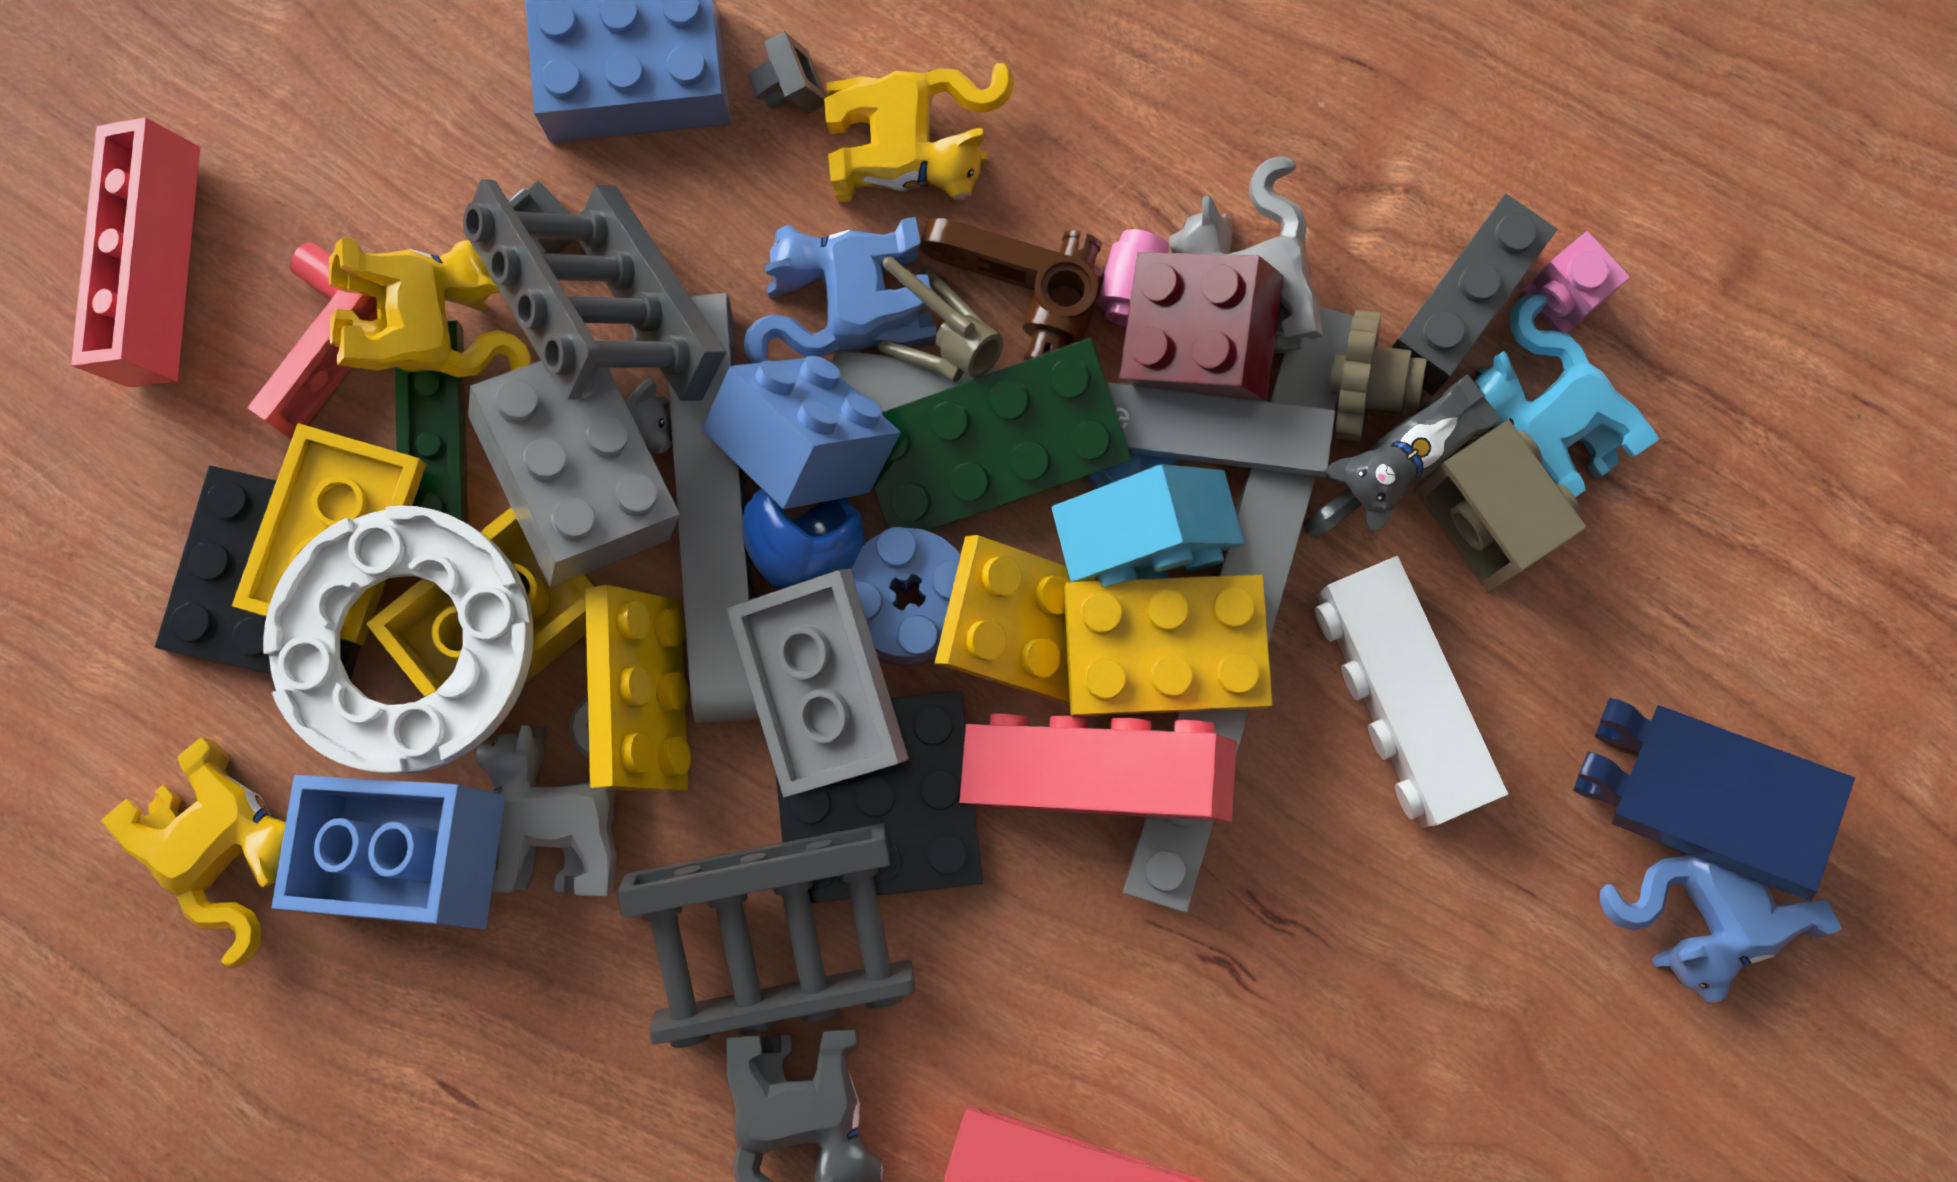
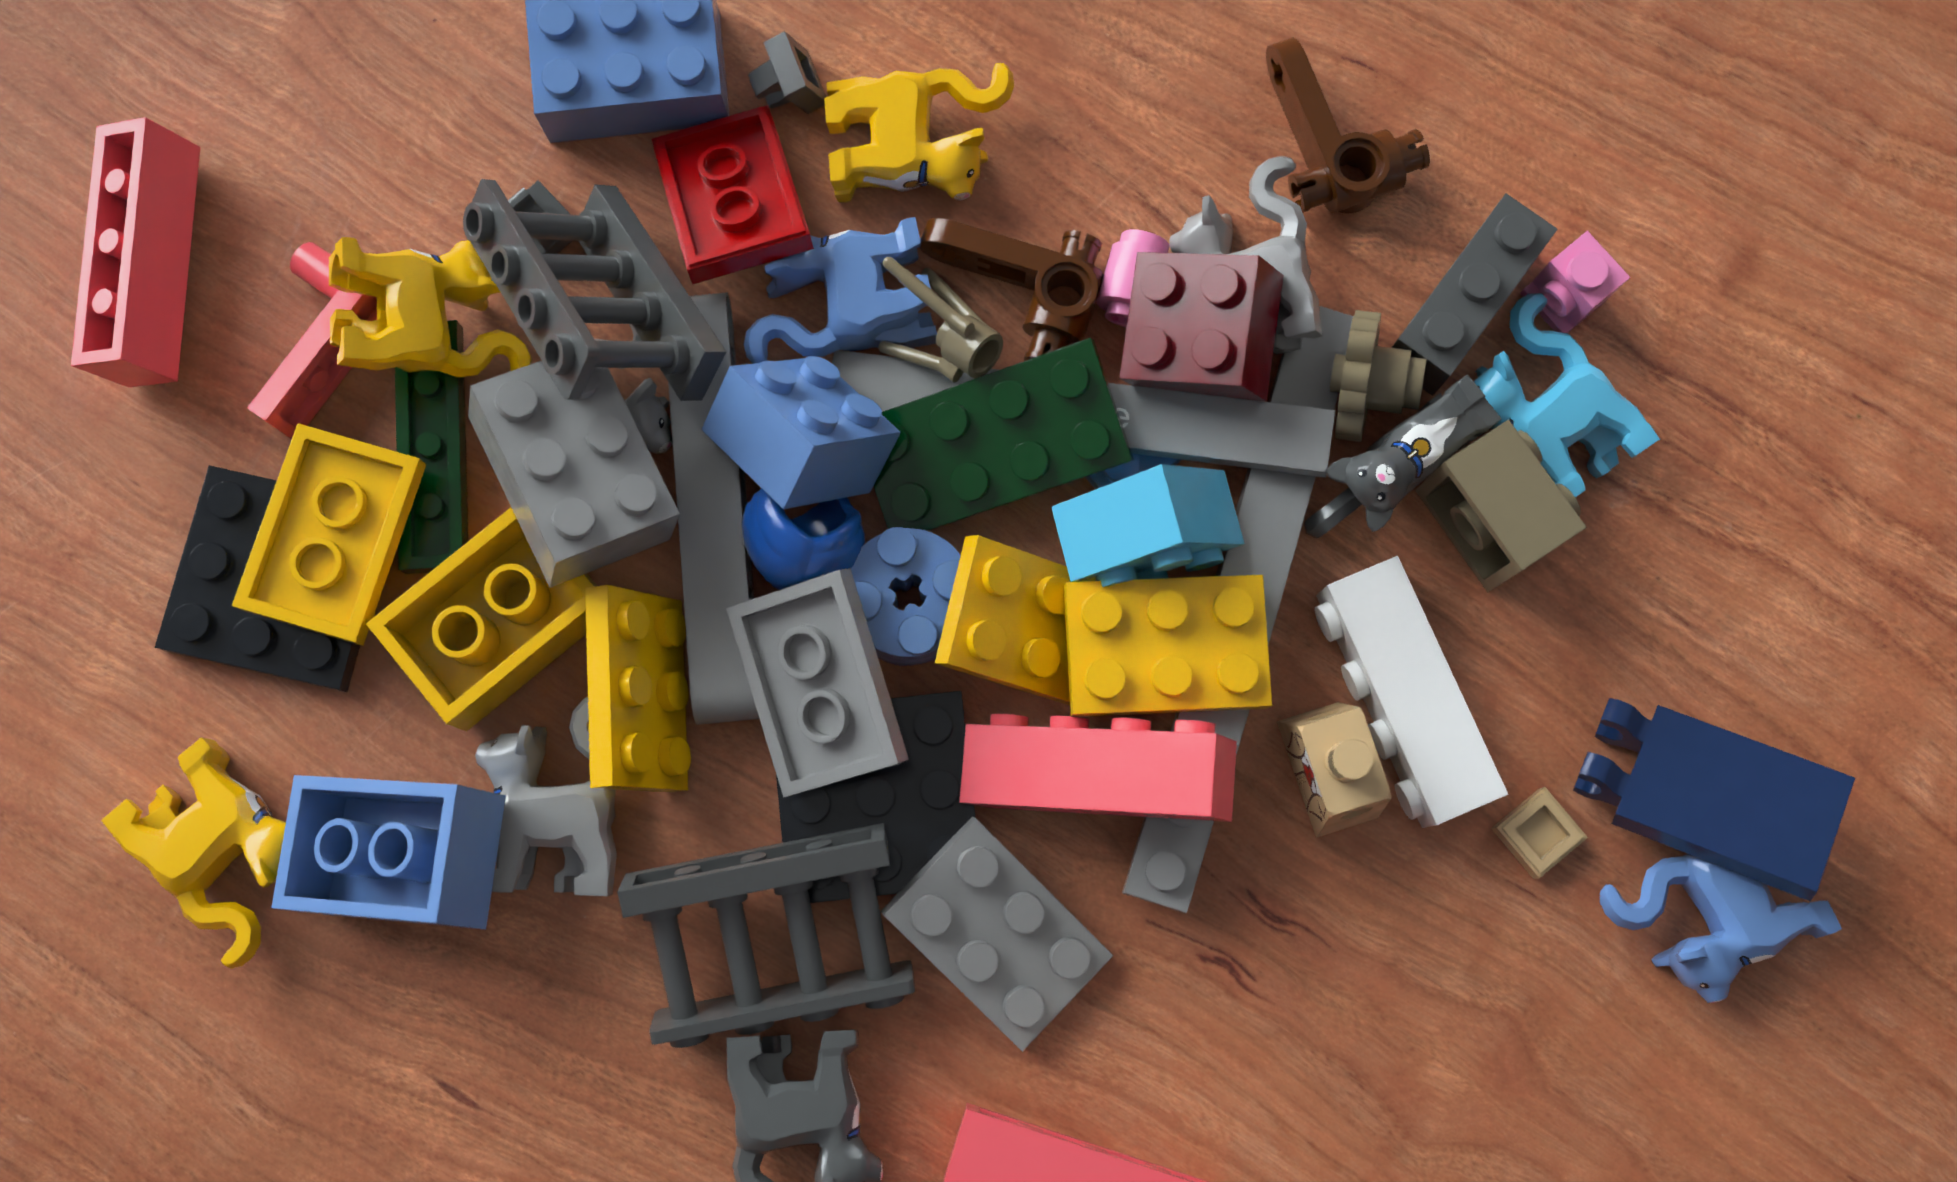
white plate [263,506,533,774] -> none
none -> red tile [651,105,814,285]
none -> light grey plate [881,816,1113,1052]
none -> reddish brown piece [1266,37,1430,214]
none -> tan torso [1277,702,1392,838]
none -> tan tile [1491,787,1588,879]

